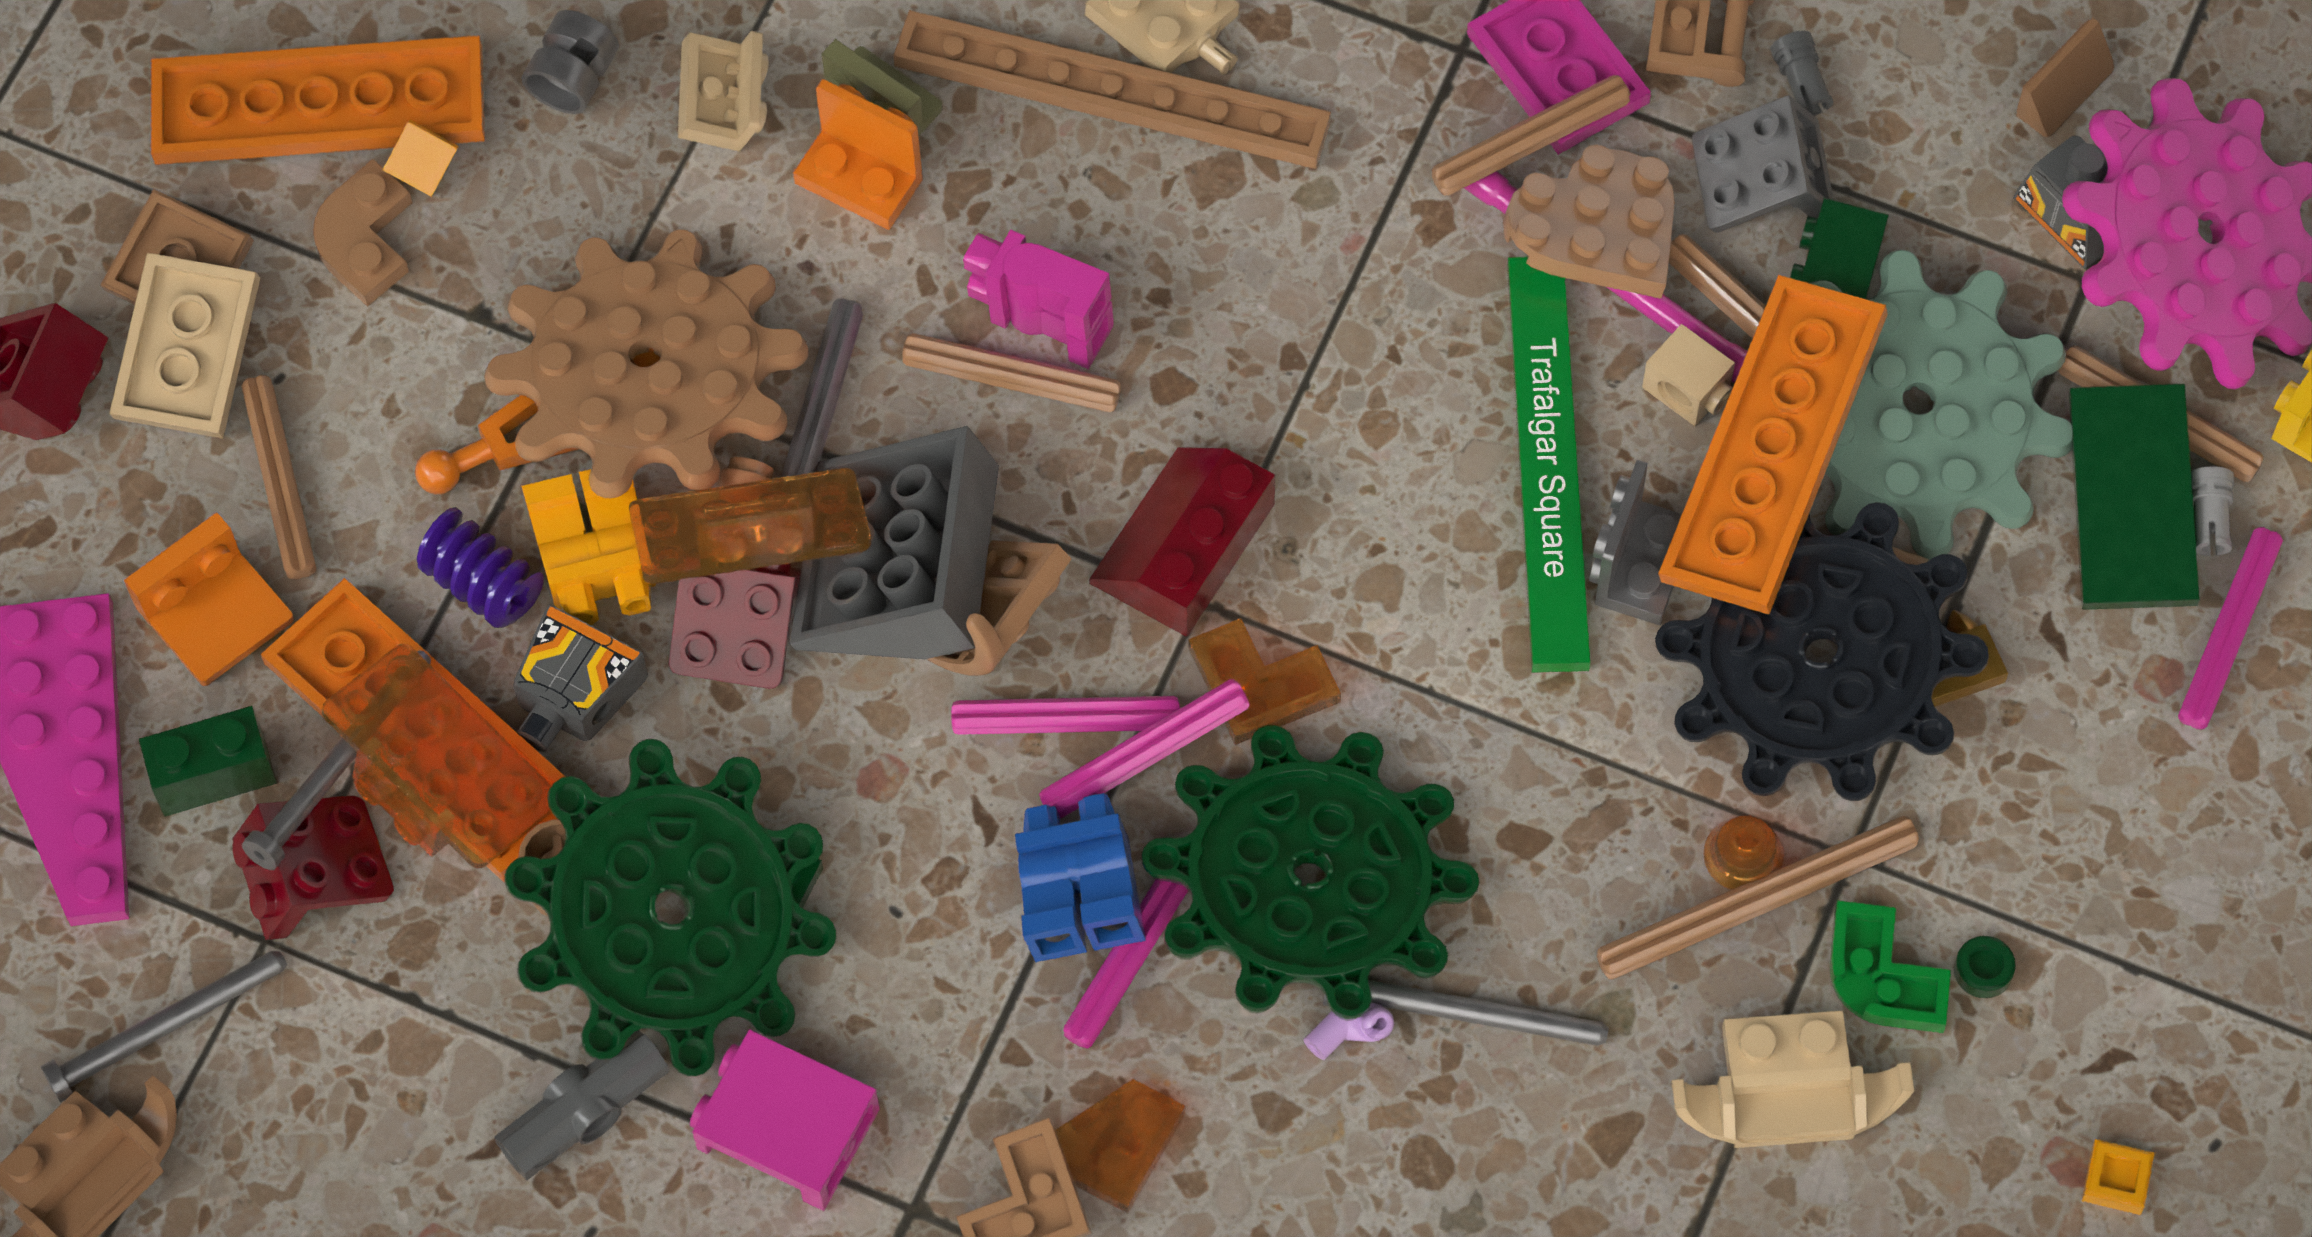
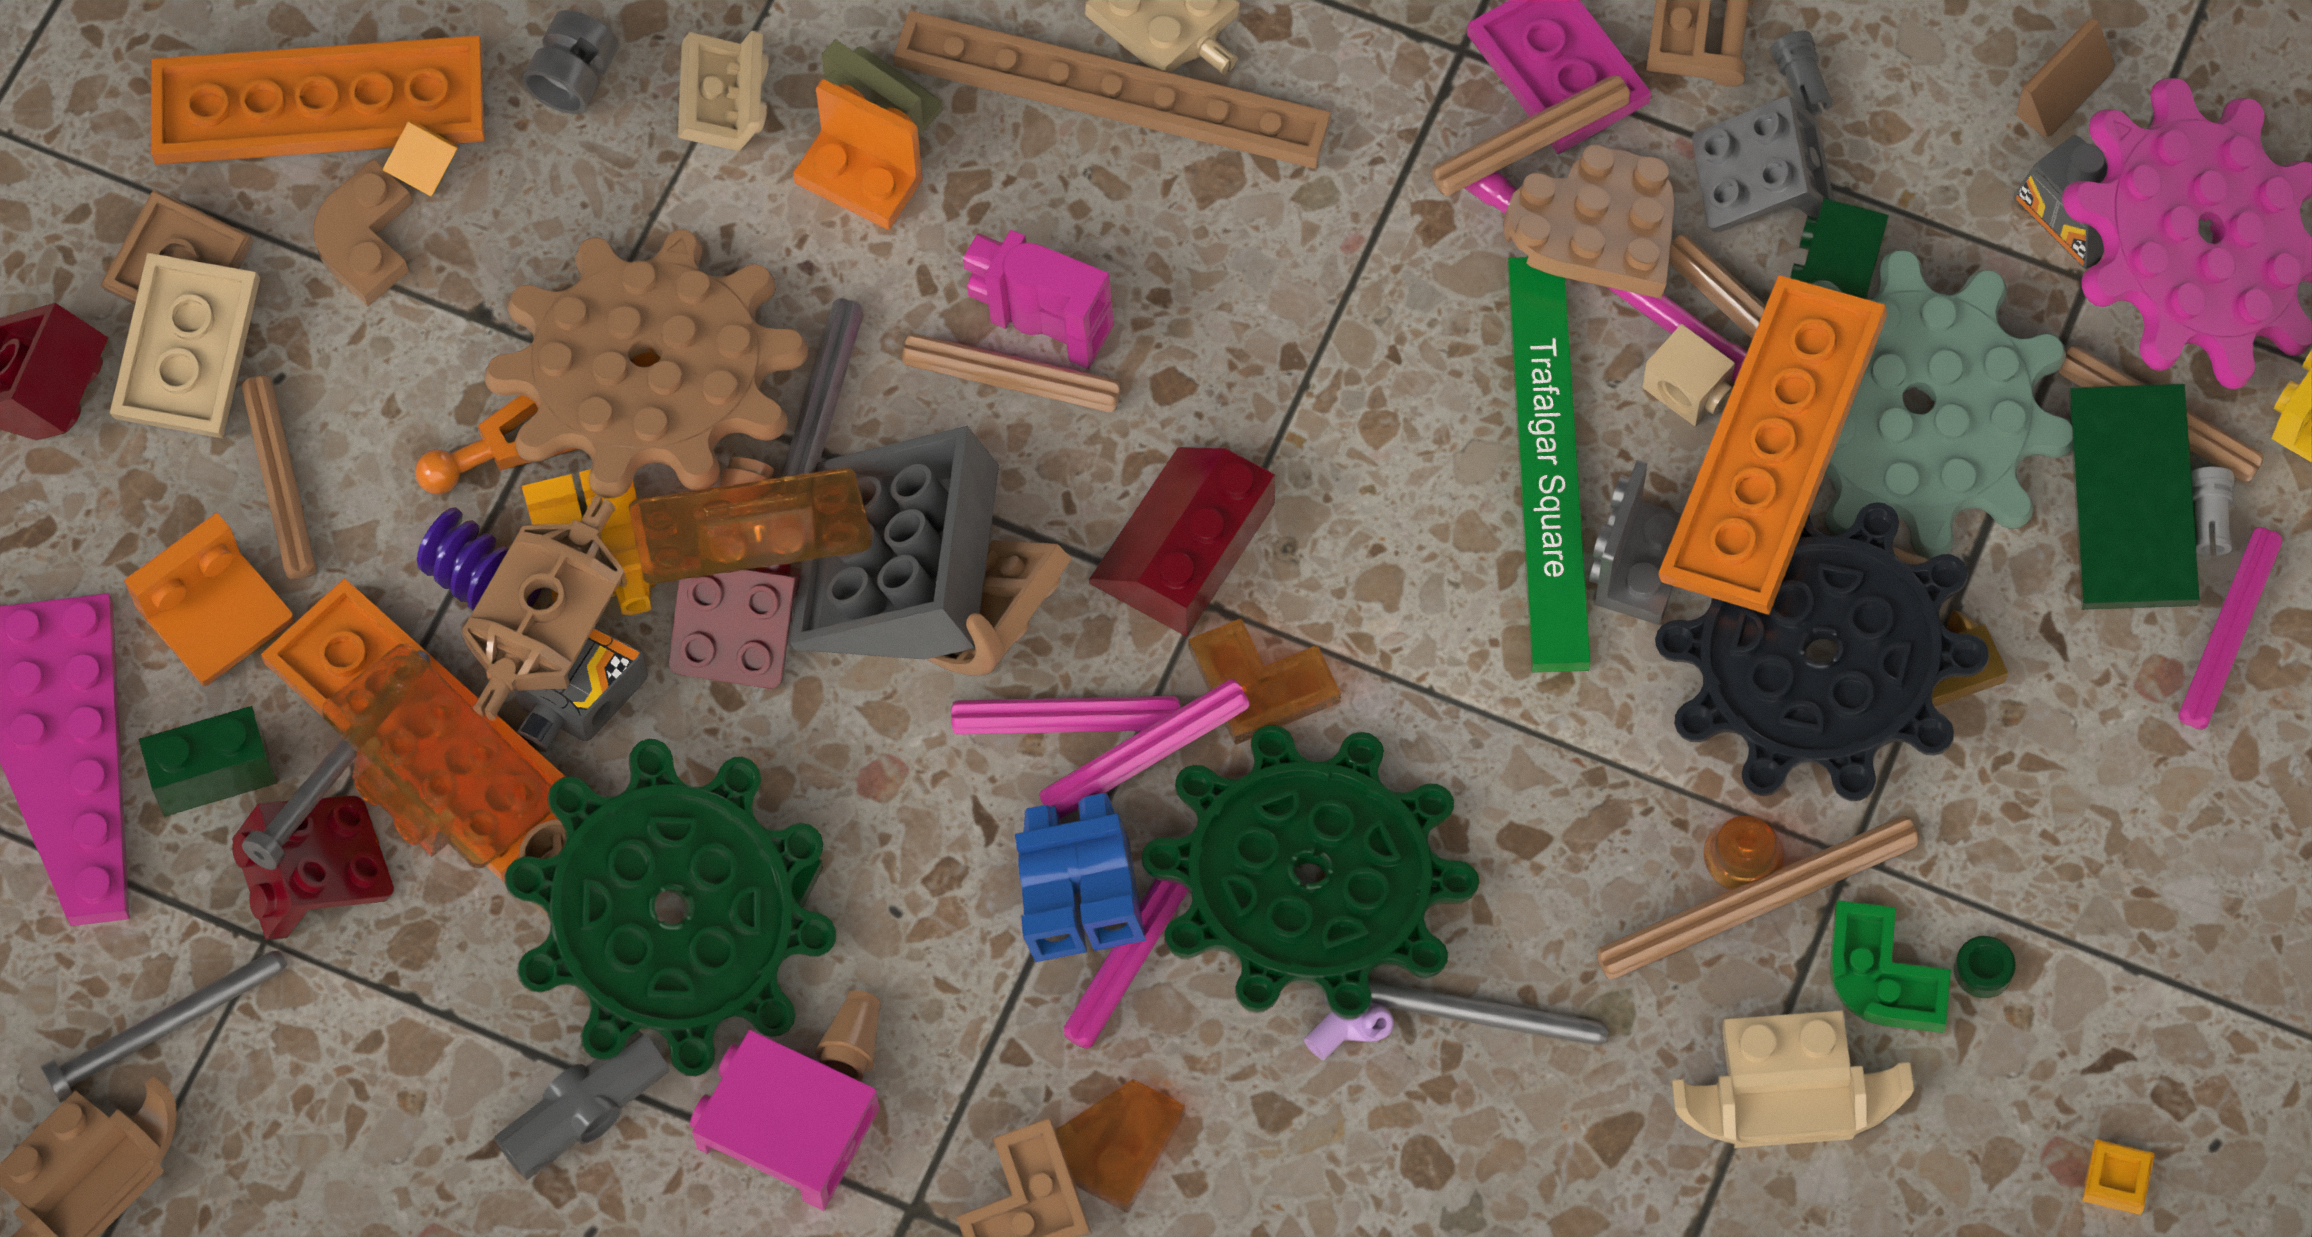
none -> medium nougat plate [462,496,627,720]
none -> medium nougat cone [816,990,881,1081]

